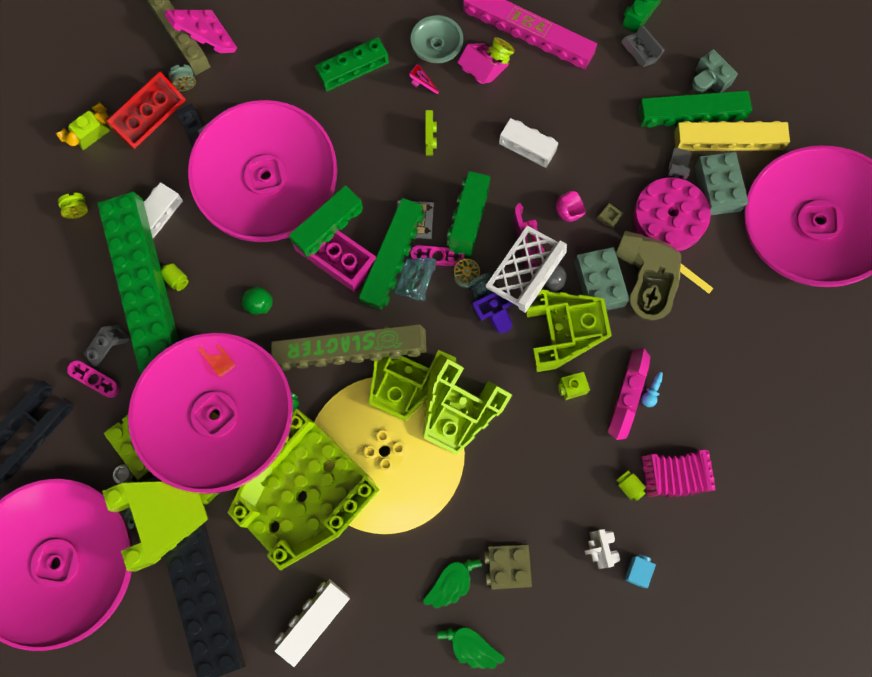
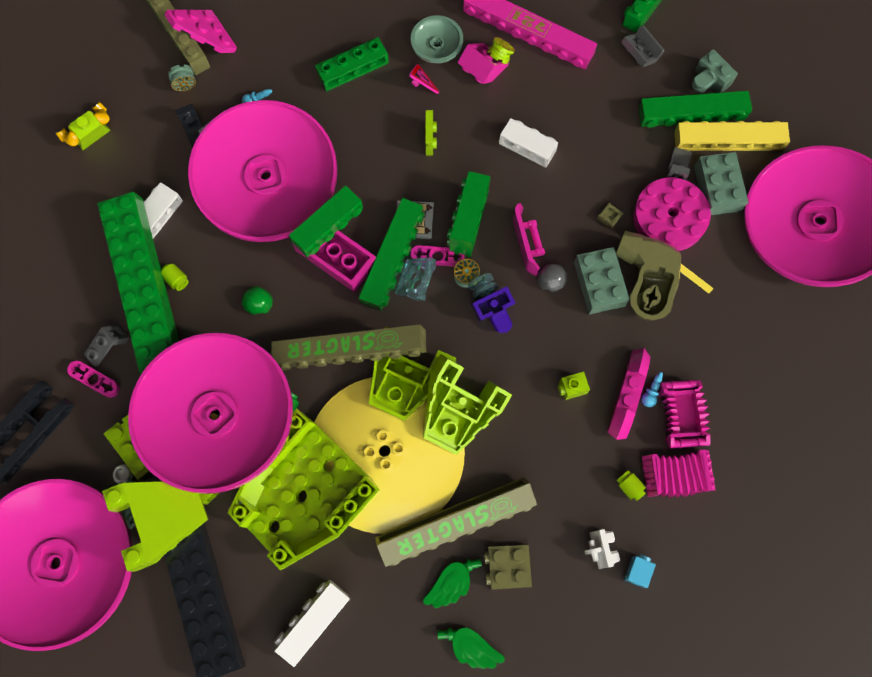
lime wheel [58,193,88,219] -> none
red brick [104,72,186,149] -> none
tile [198,345,236,377] -> none
white fence [486,226,567,313] -> none
lime wedge [526,290,612,372] -> none
dark pink hair [555,191,586,222] -> none
none -> medium azure bar [242,89,272,103]
none -> brick [375,477,537,567]
none -> dark pink piece [659,379,710,448]

